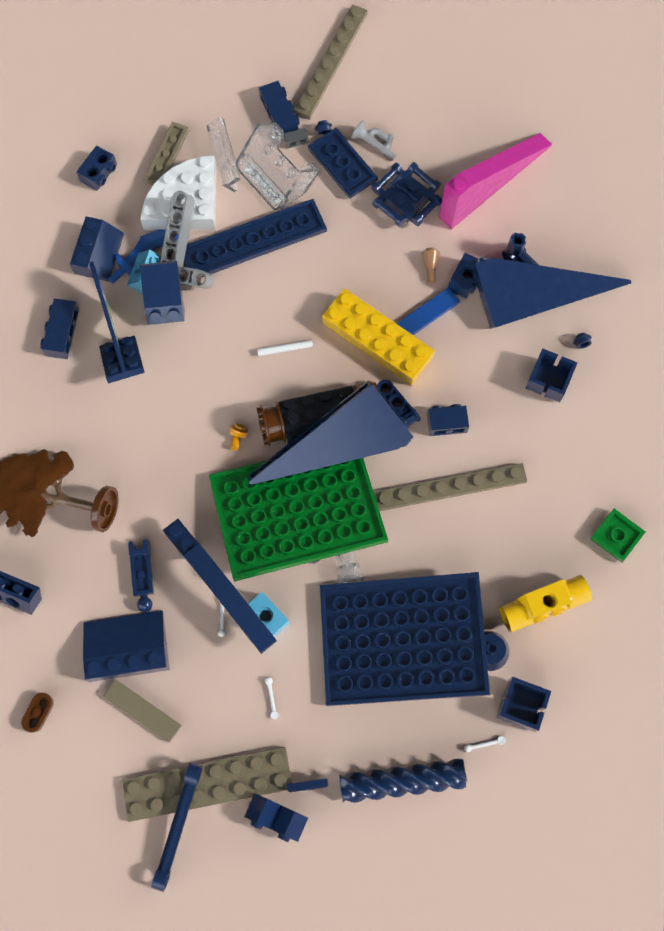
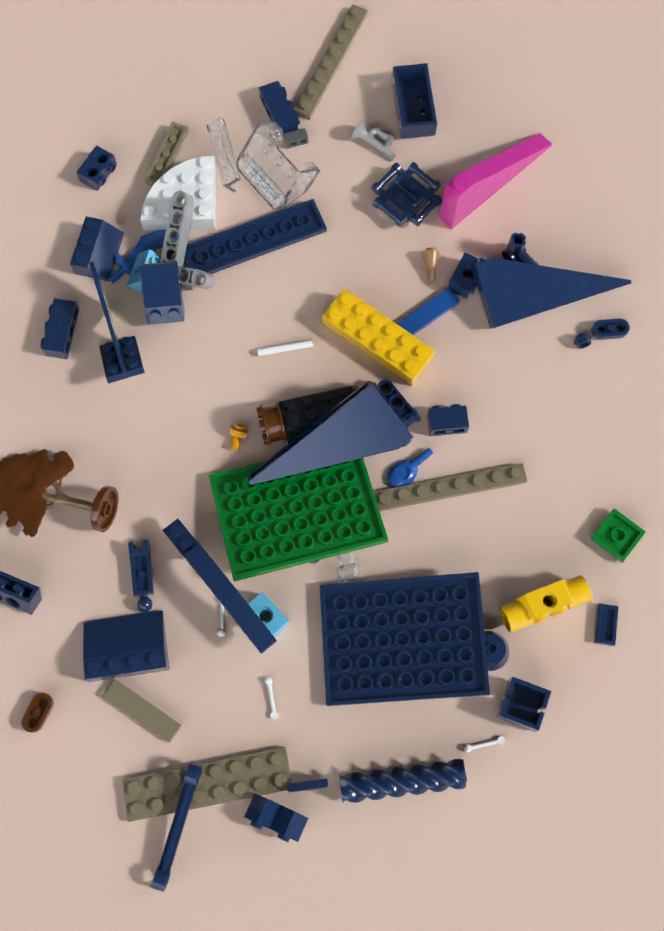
dark blue plate [308,128,378,199] -> none
dark blue plate [315,120,332,135] -> none
dark blue piece [525,348,578,403] -> none
none -> blue piece [387,448,433,488]
none -> dark blue piece [392,63,437,139]
none -> dark blue plate [591,318,630,340]
none -> dark blue tile [594,603,619,646]

